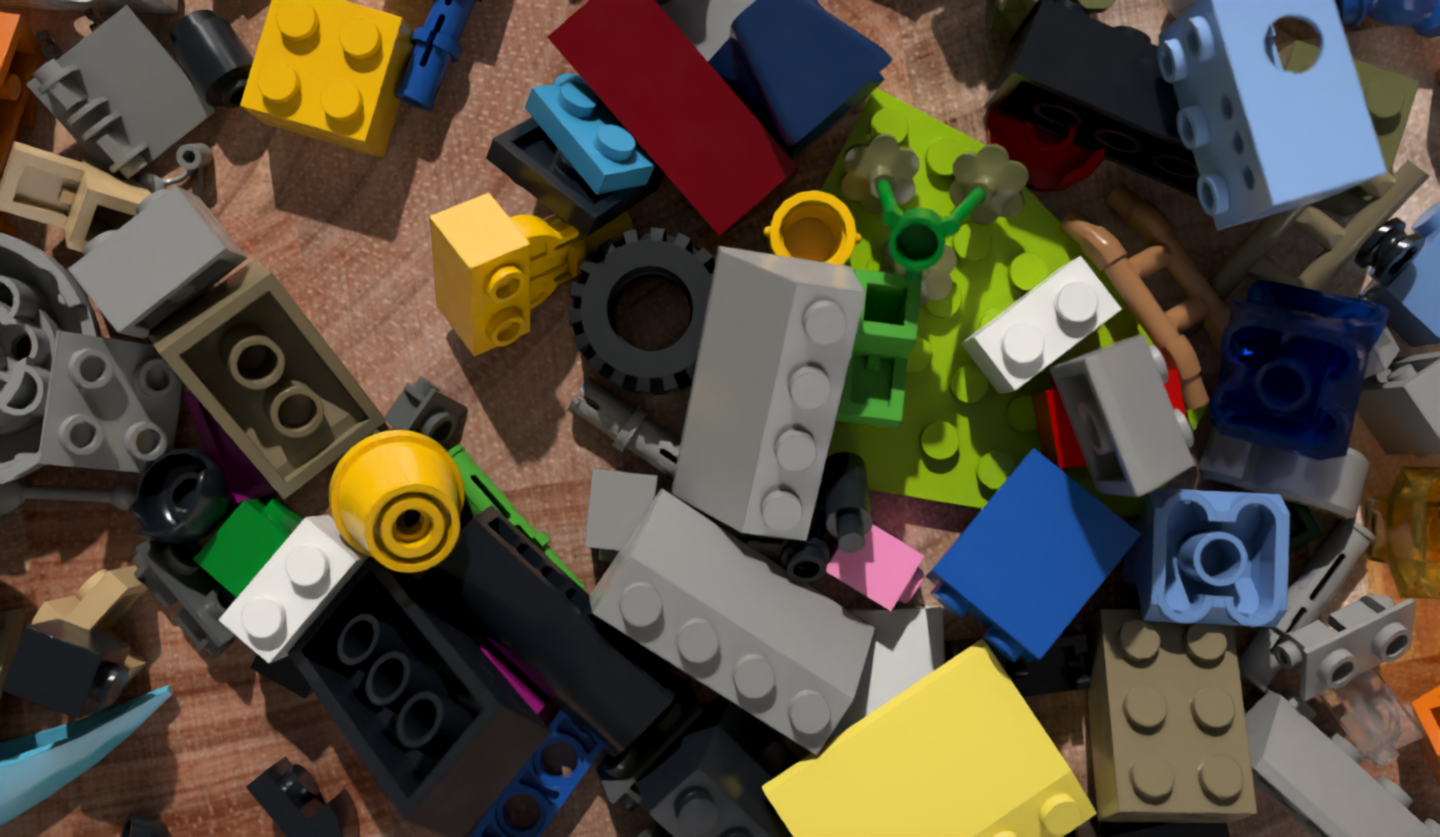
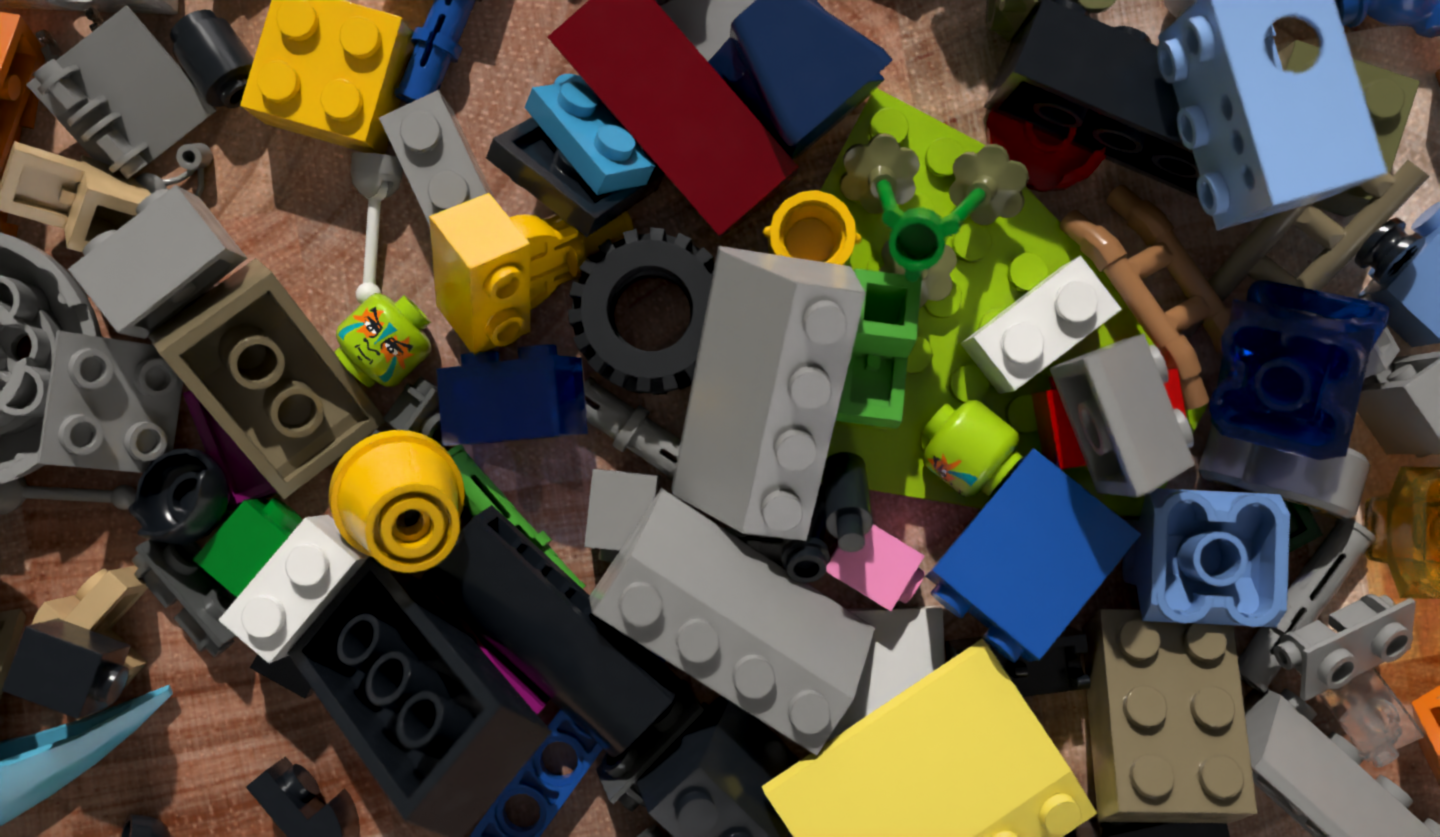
none -> lime head [334,293,431,388]
none -> hinge [350,152,403,304]
none -> light grey brick [379,90,496,226]
none -> clear blue brick [436,345,588,446]
none -> lime head [922,400,1023,497]

